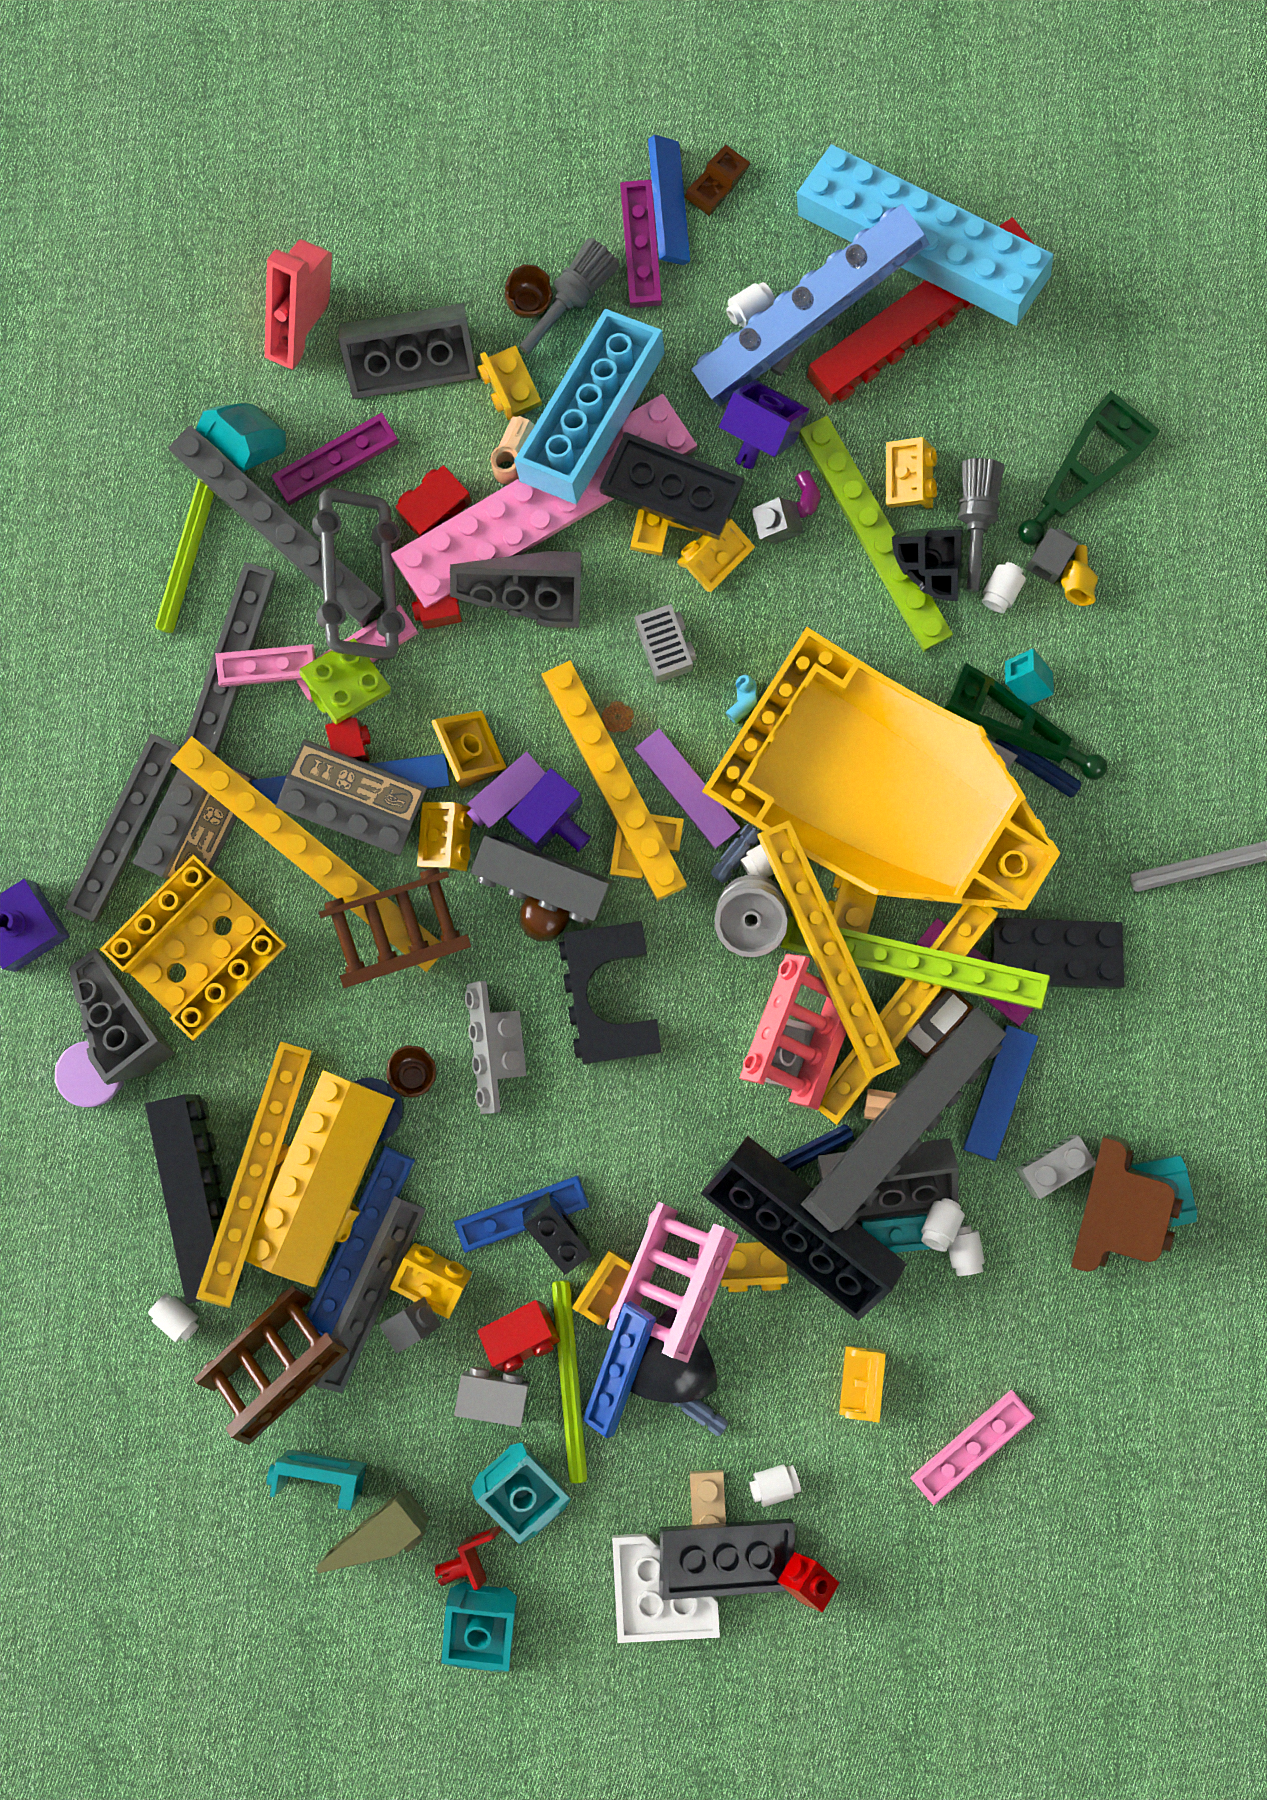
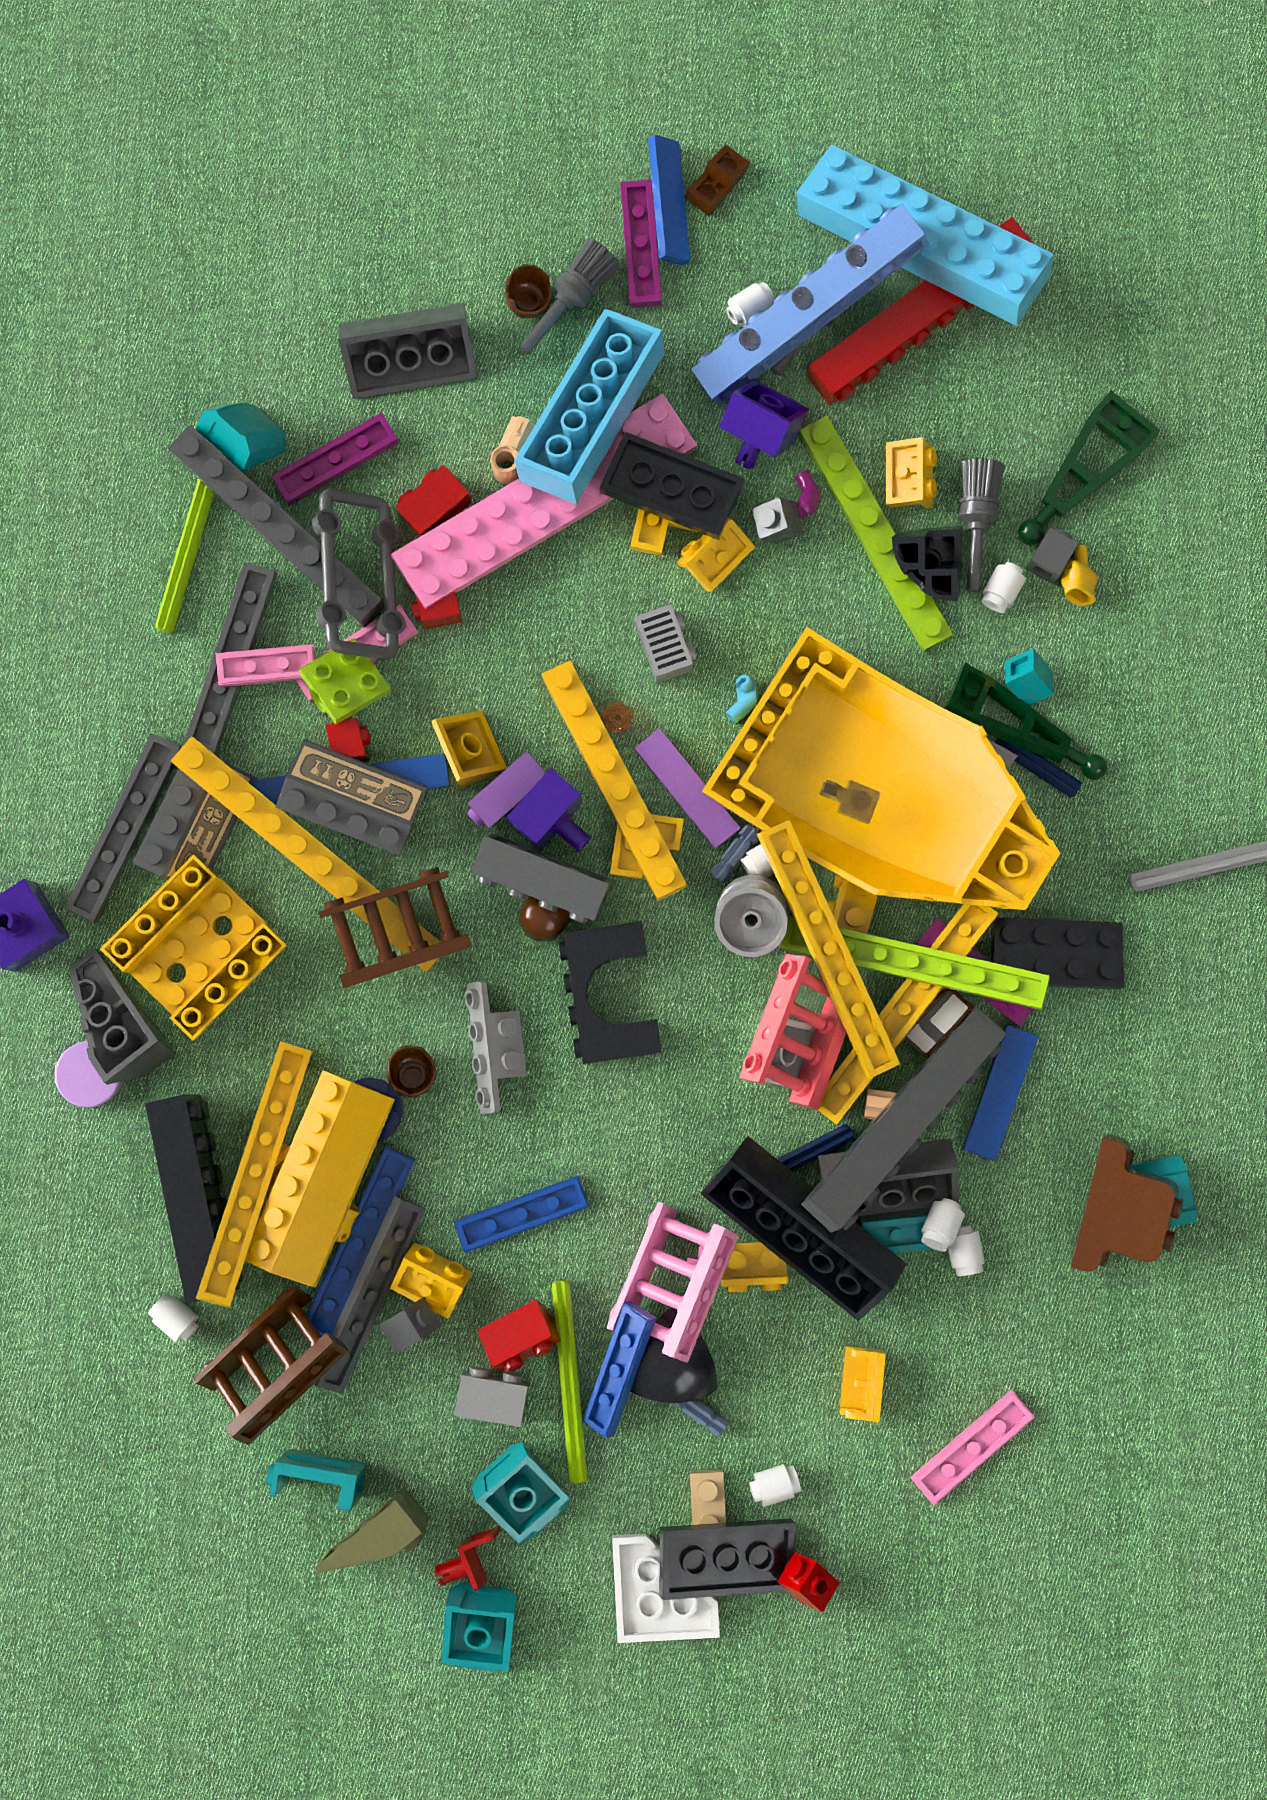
coral brick [264,239,332,370] -> none
yellow bracket [417,802,473,871] -> none
dark grey wedge [450,551,581,628] -> none
yellow bracket [477,345,542,420] -> none
black brick [522,1192,592,1275] -> none
yellow hinge [572,1248,633,1326] -> none
light grey brick [1015,1135,1096,1199] -> none
none -> clear smoke plate [819,780,882,824]

